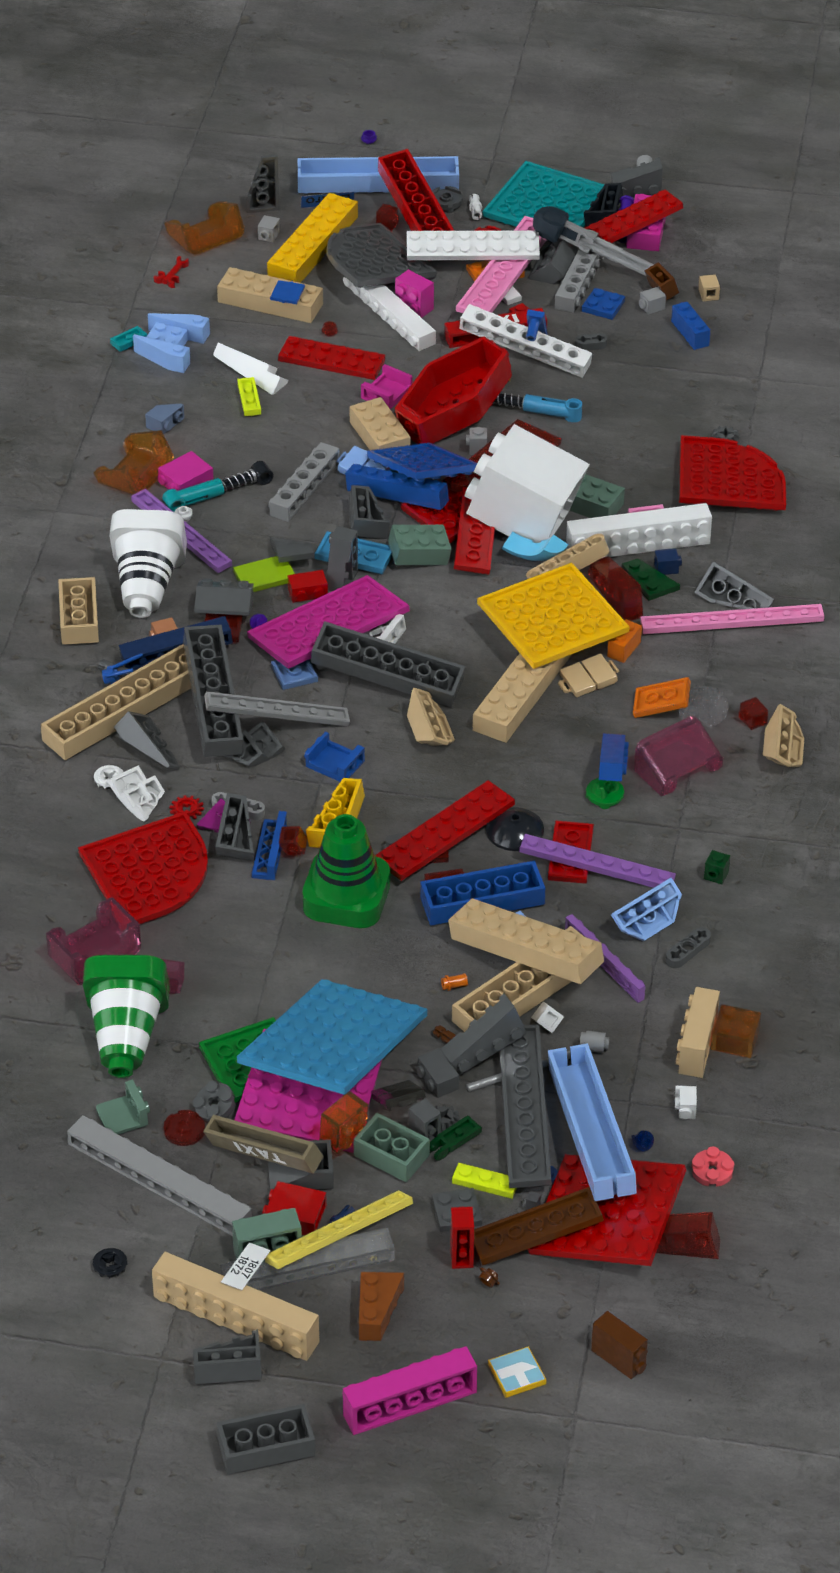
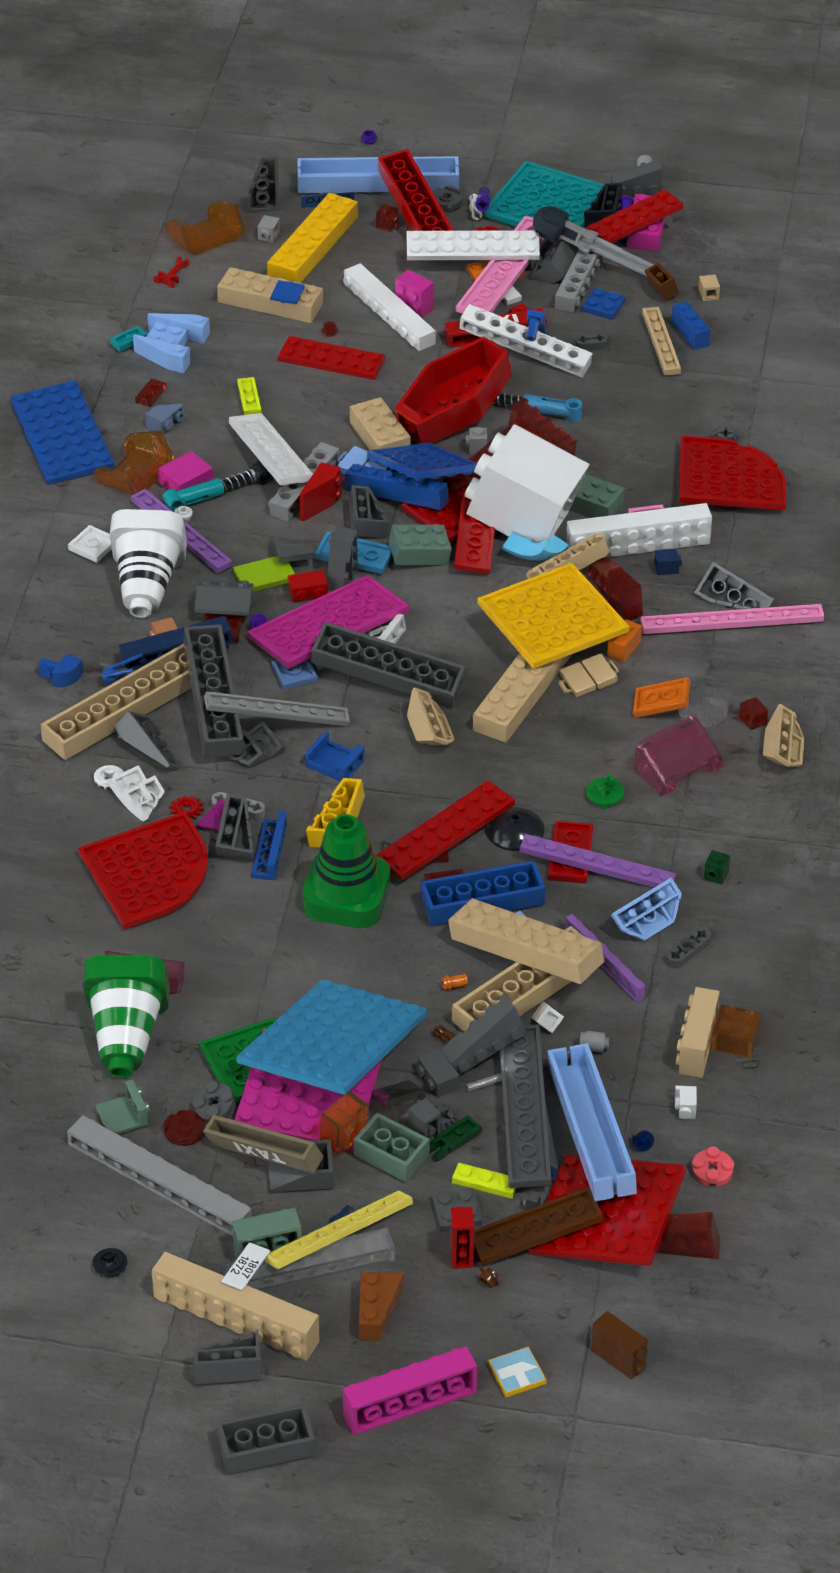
clear pink windscreen [46,897,141,985] -> none
tan brick [58,577,99,645] -> none
white wedge [213,343,288,395] -> none
red brick [262,1181,327,1235] -> none
clear red brick [279,826,307,856] -> none
dark grey plate [326,223,437,288] -> none
dark pink panel [361,364,412,409] -> none
blue brick [599,733,629,781] -> none
dark green wing [622,558,680,601] -> none
light grey brick [639,287,666,315] -> none
none -> blue plate [10,380,115,485]
none -> blue brick [39,654,83,687]
none -> white plate [68,525,112,563]
none -> clear red plate [135,378,167,408]
none -> white plate [229,413,313,486]
none -> red slope [300,462,343,522]
none -> dark purple pin [475,187,491,212]
none -> clear red wedge [507,397,577,456]
none -> tan plate [642,307,681,376]

